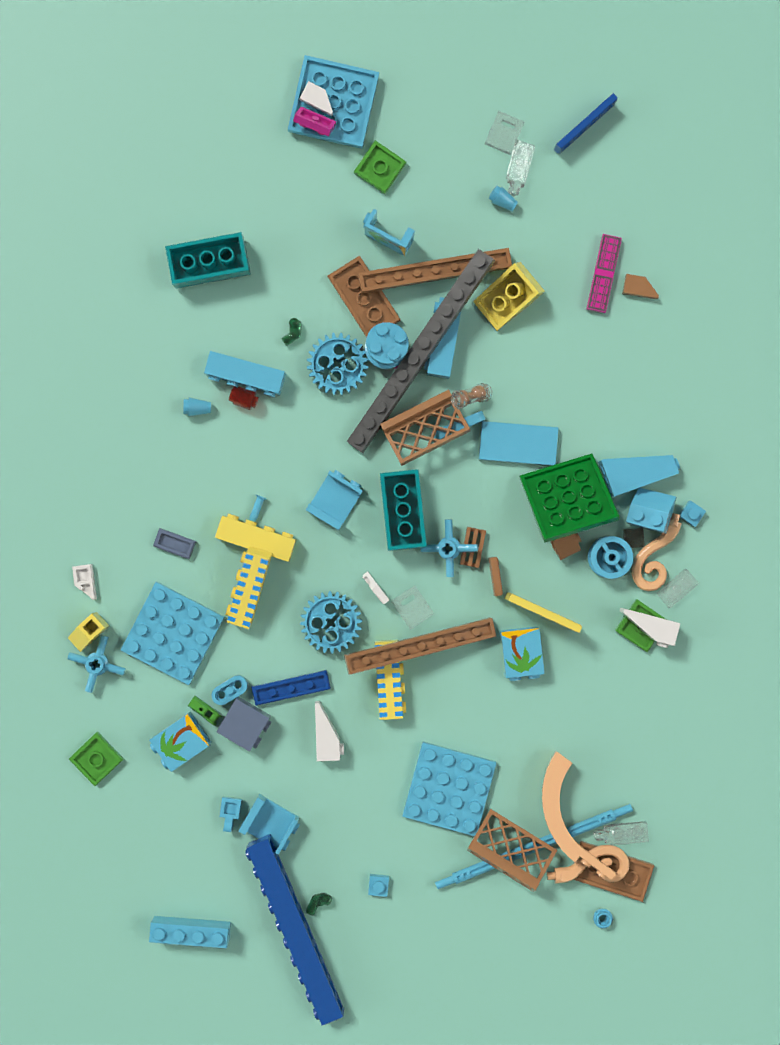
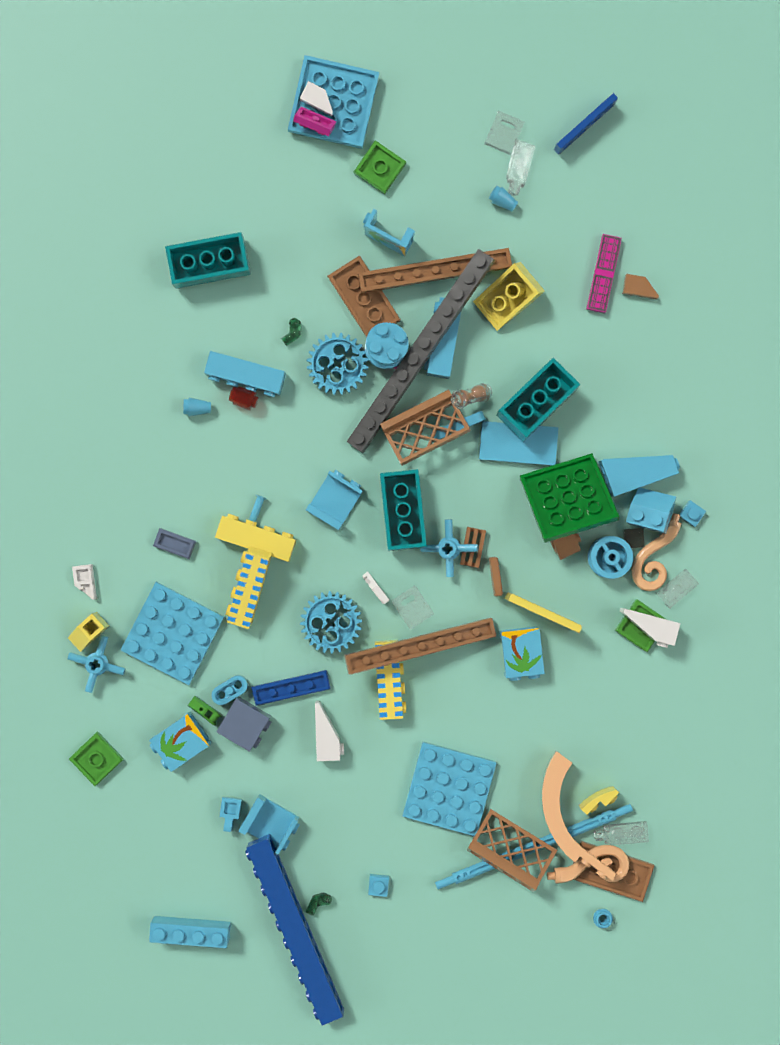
none -> teal brick [496,358,581,442]
none -> light yellow slope [578,786,619,815]

